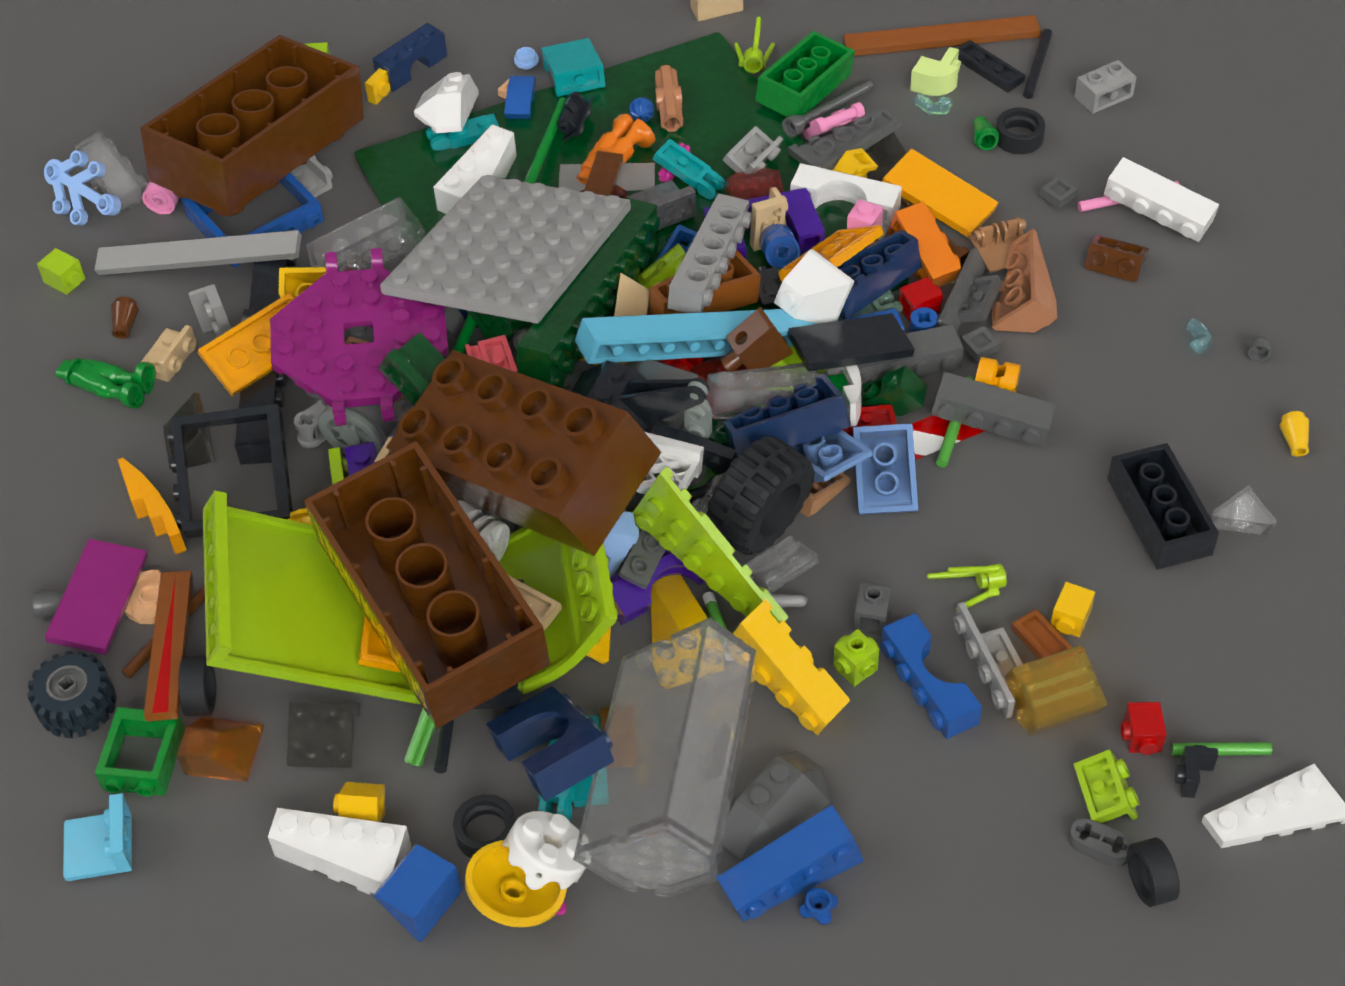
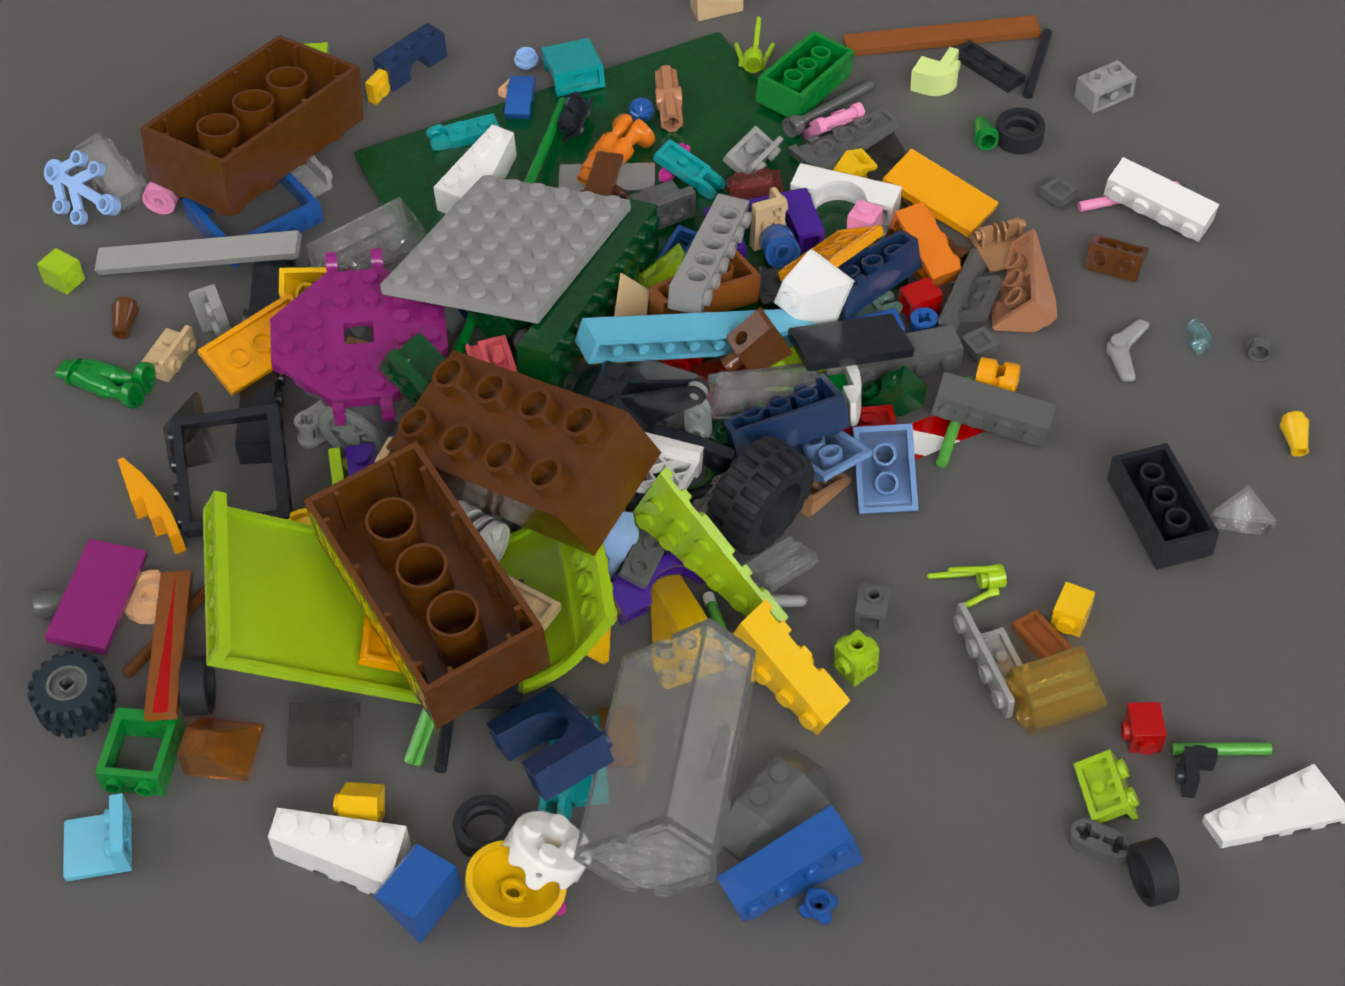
white wedge [414,72,479,133] -> none
blue arch [880,613,982,739] -> none
clear light blue arm [914,93,953,115] -> none
none -> light grey piece [1106,319,1149,382]

